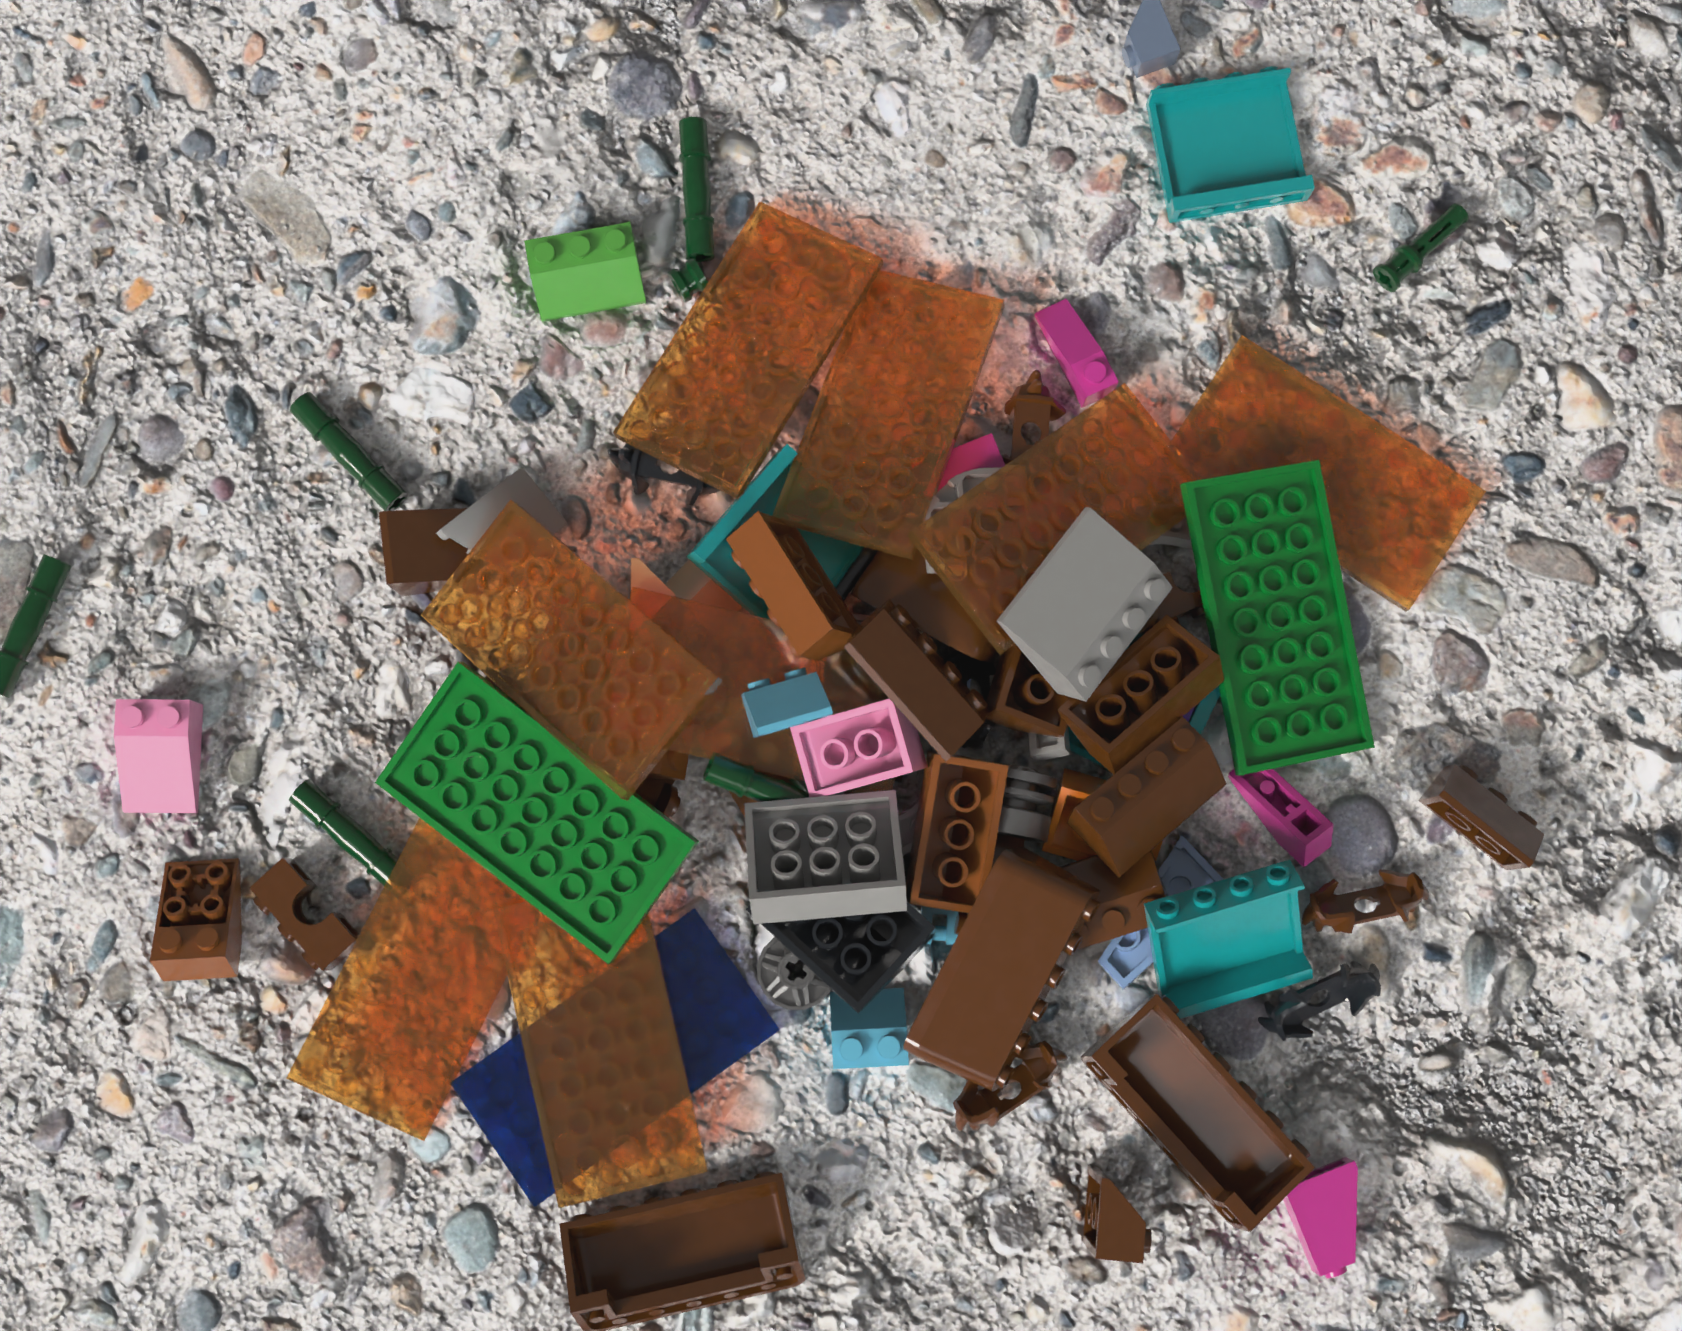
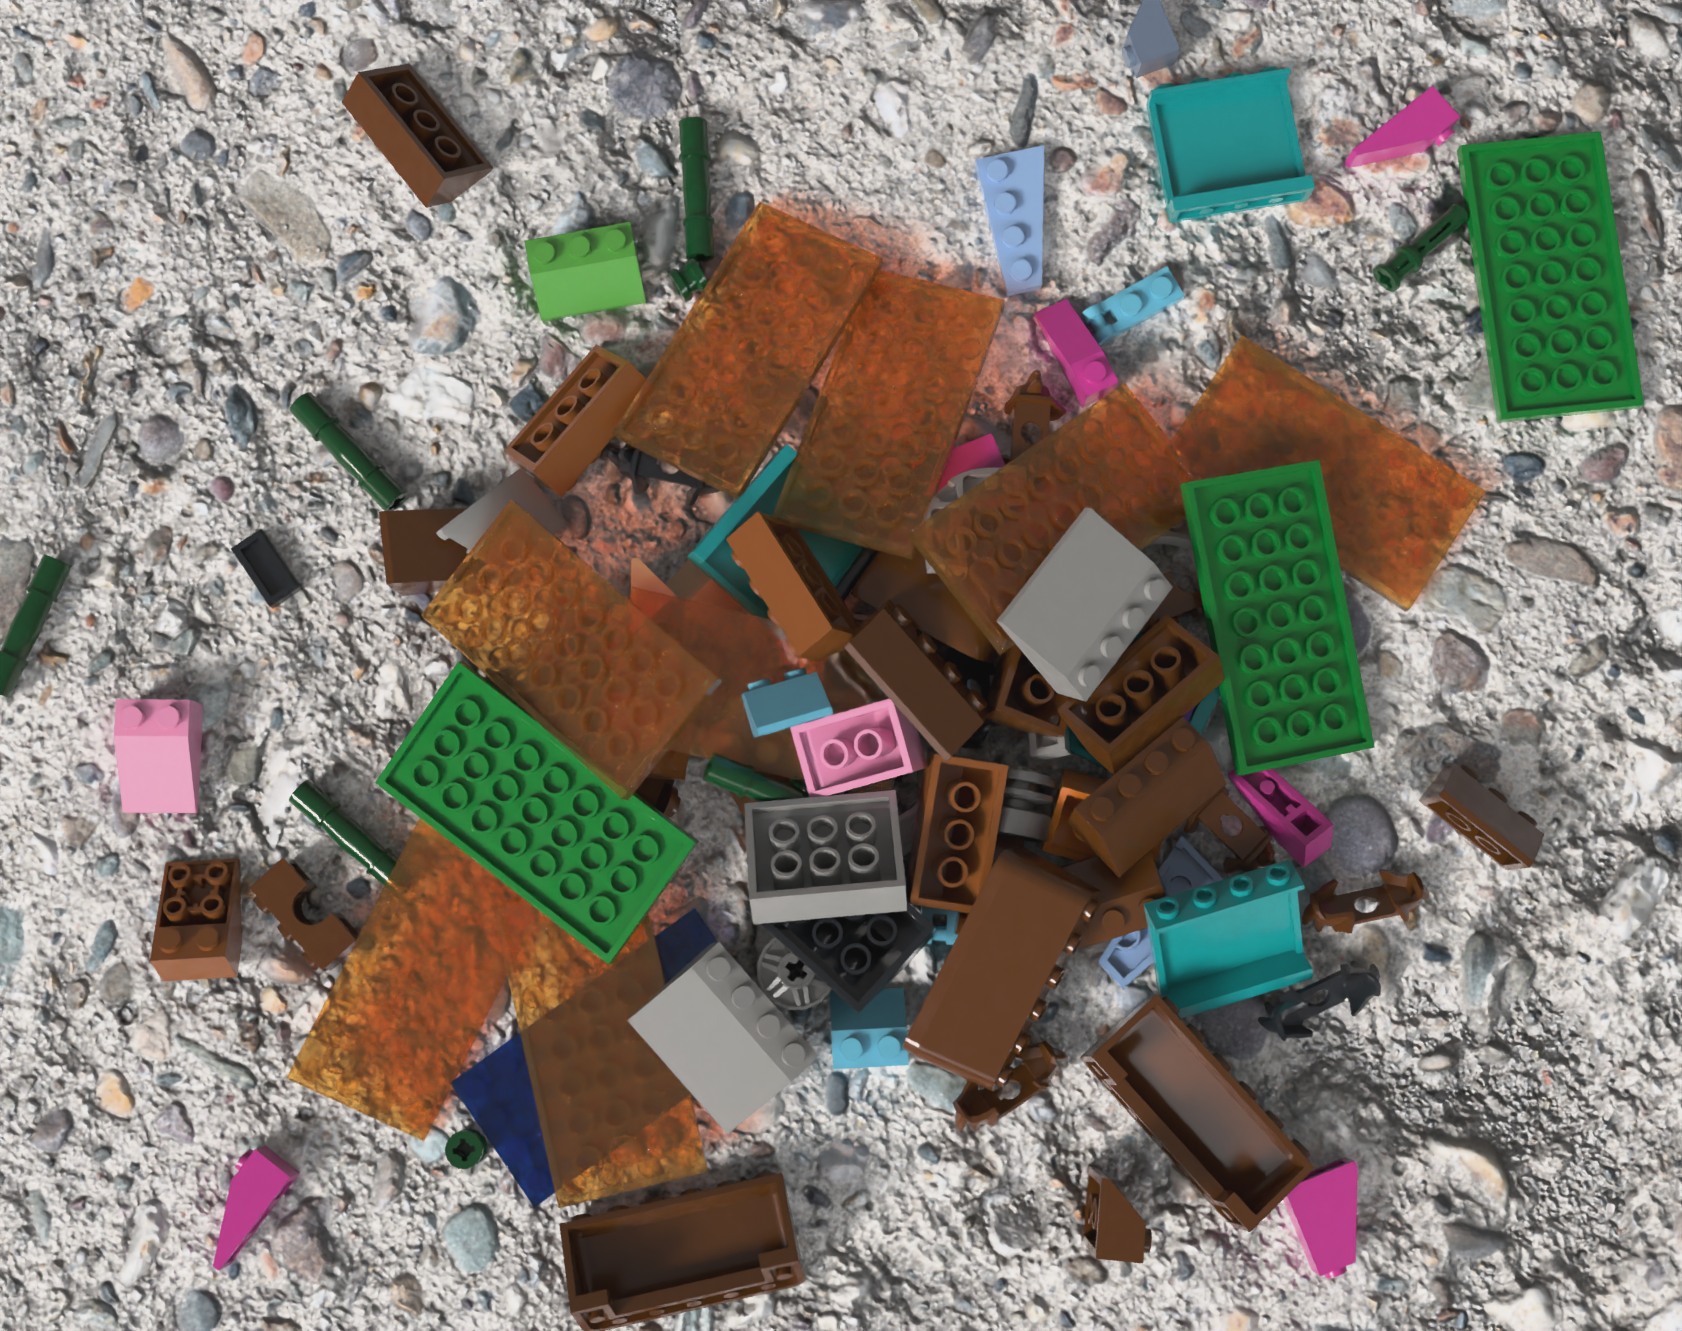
none -> dark pink slope [213,1146,300,1271]
none -> black tile [231,529,303,609]
none -> reddish brown slope [342,63,493,208]
none -> dark green wheel [445,1128,488,1169]
none -> dark orange slope [504,344,655,497]
none -> light grey slope [627,942,819,1134]
none -> light blue wing [975,145,1044,297]
none -> medium azure plate [1081,266,1185,345]
none -> reddish brown piece [1183,787,1276,874]
none -> dark pink slope [1344,85,1460,168]
none -> green plate [1457,131,1644,423]

